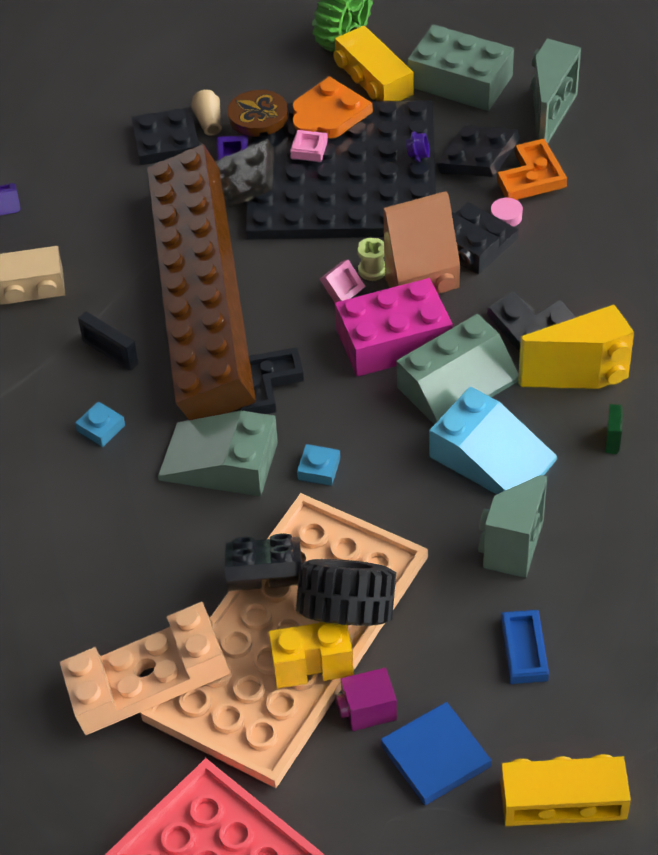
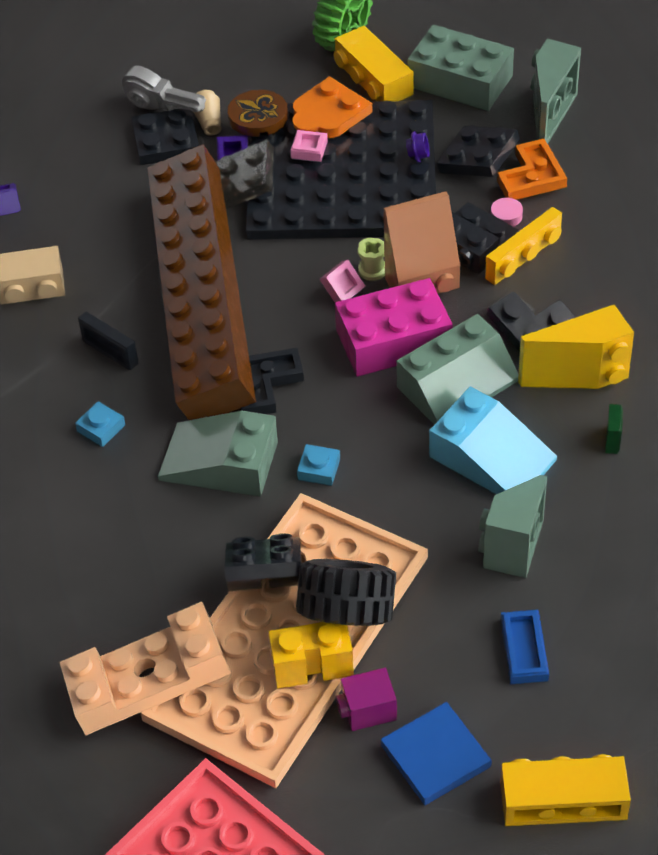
none -> light grey piece [121,65,206,112]
none -> yellow plate [485,207,562,285]

